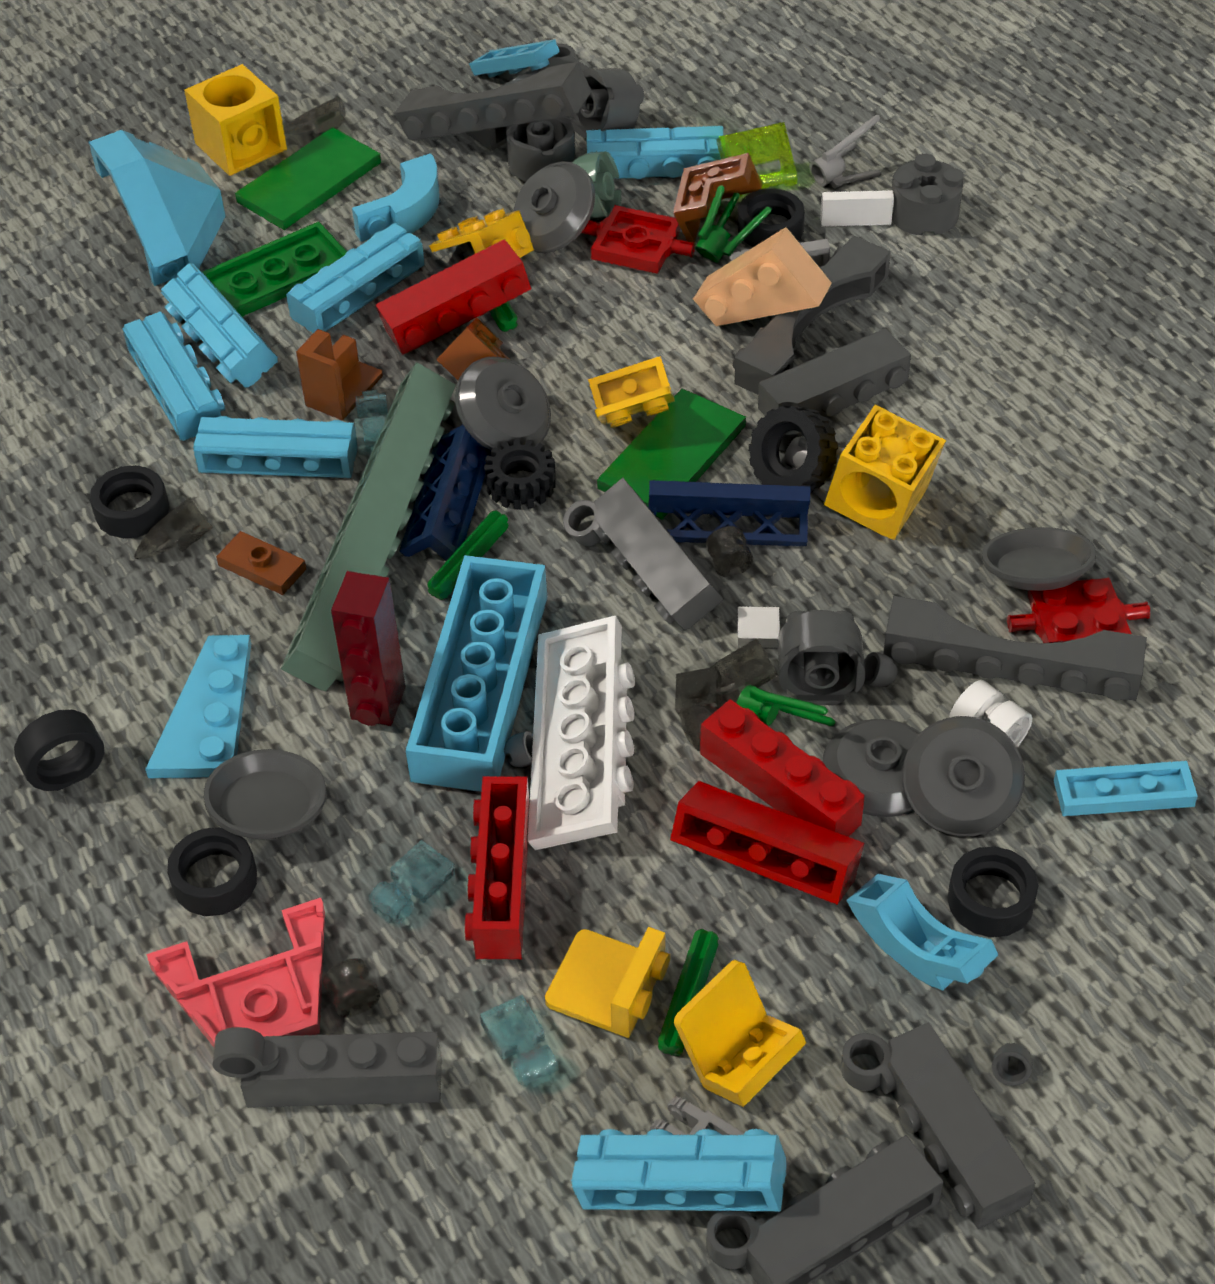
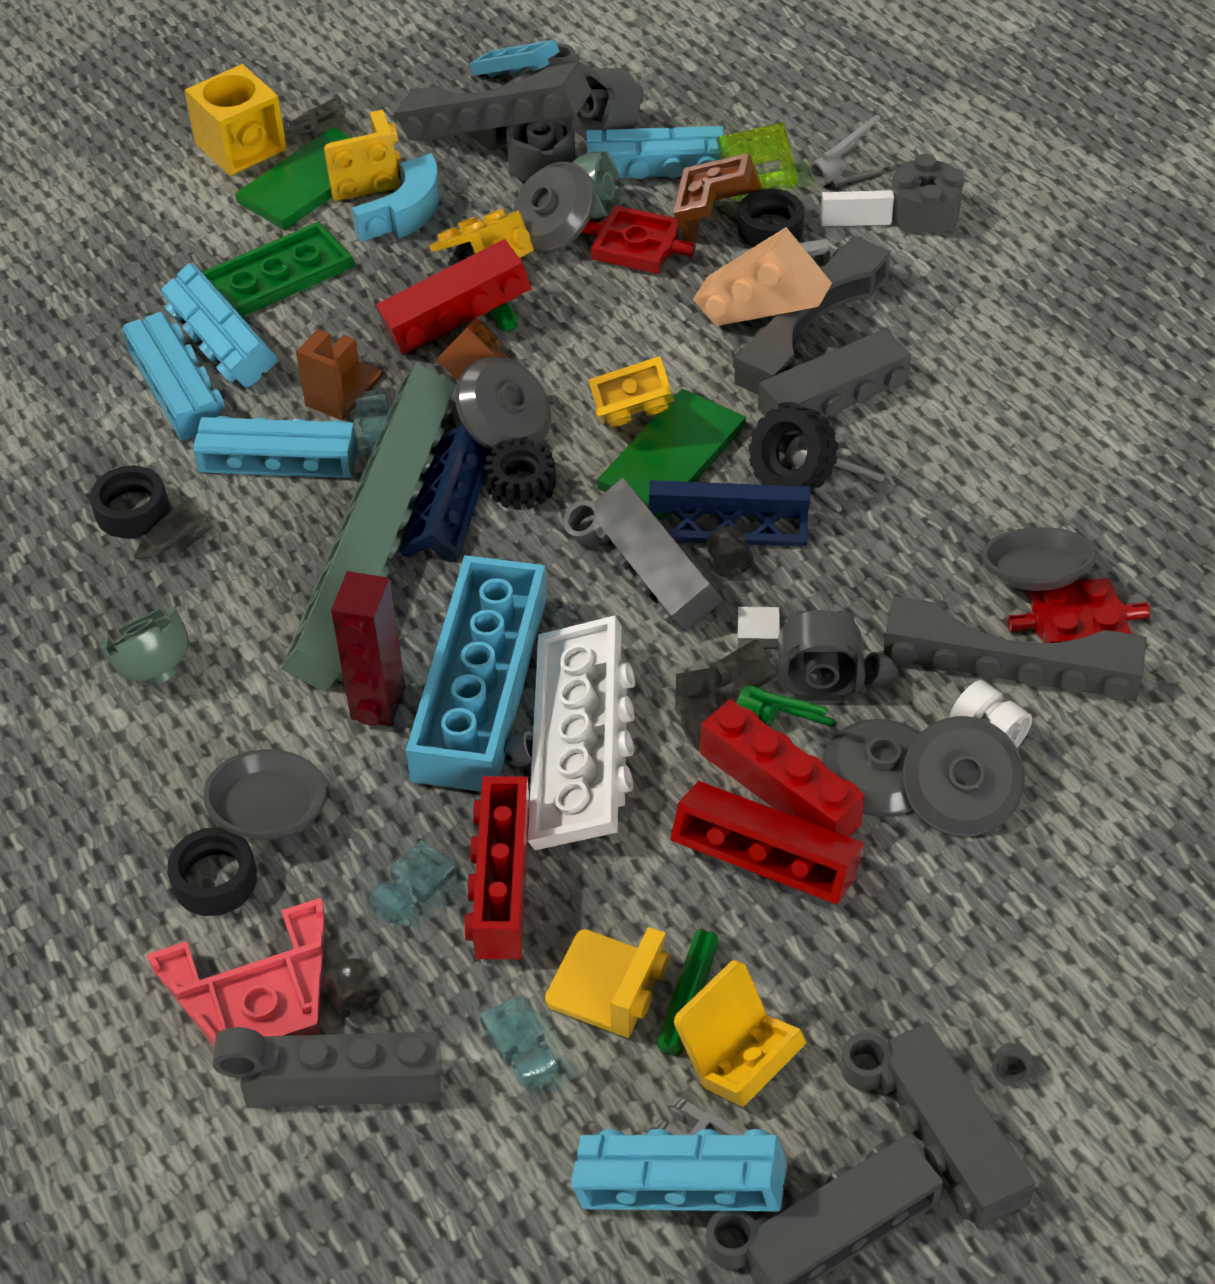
black tyre [14,710,105,791] -> none
medium azure panel [89,130,225,286] -> none
medium azure wing [145,635,251,778] -> none
dark orange plate [216,531,306,595] -> none
medium azure brick [286,223,425,333] -> none
green axle [427,510,509,600] -> none
green plant [695,185,771,263] -> none
yellow brick [824,404,946,540] -> none
medium azure arch [846,873,999,990] -> none
black tyre [947,846,1039,938] -> none
medium azure plate [1054,761,1198,816] -> none
none -> sand green cylinder [100,606,188,684]
none -> yellow bracket [324,109,401,201]

